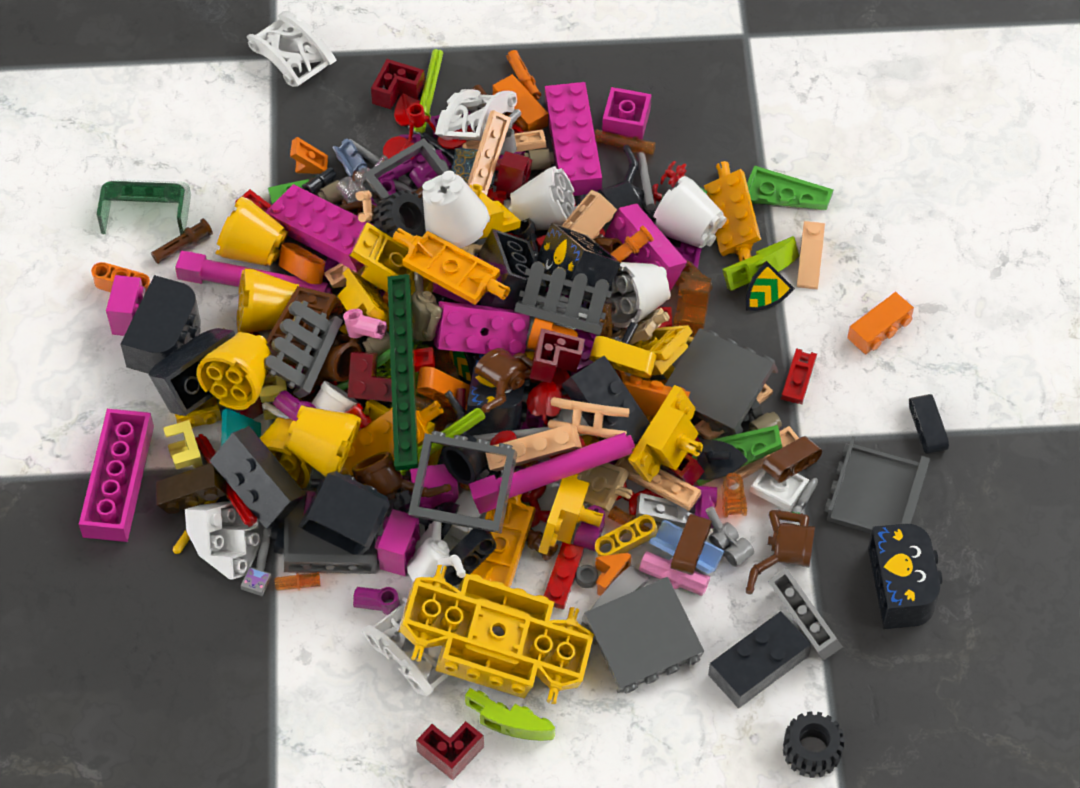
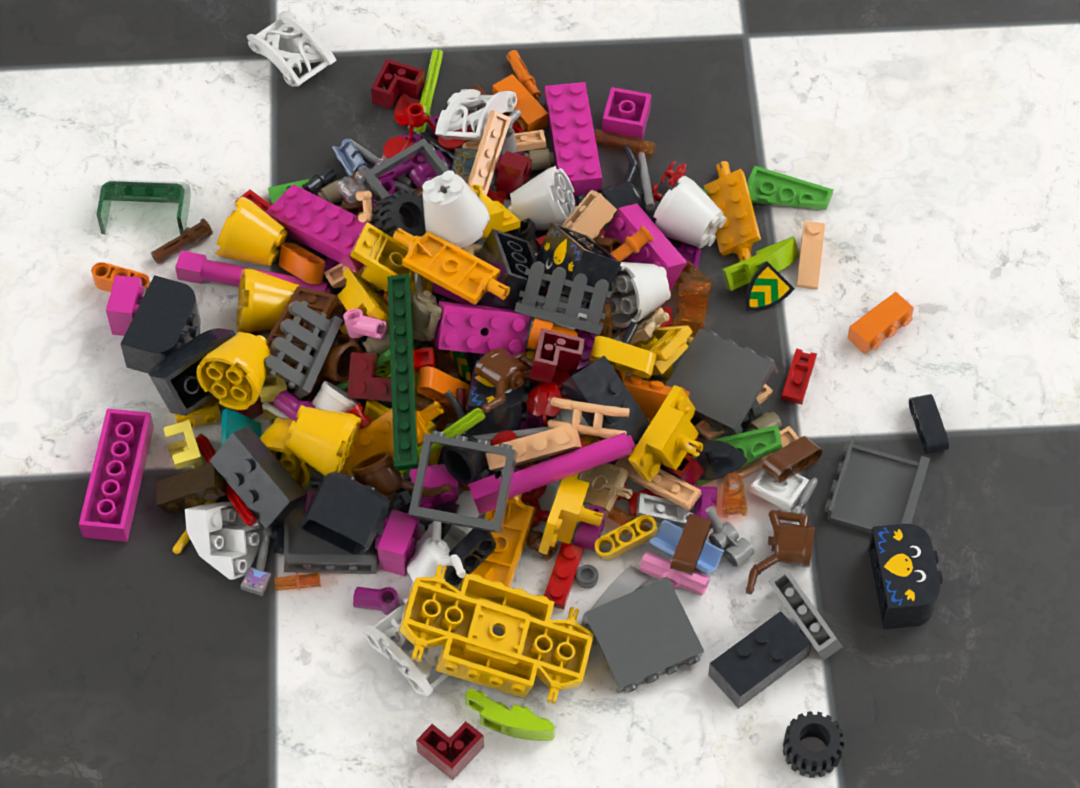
orange slope [290,137,328,174] -> none
orange slope [595,553,631,596] -> none

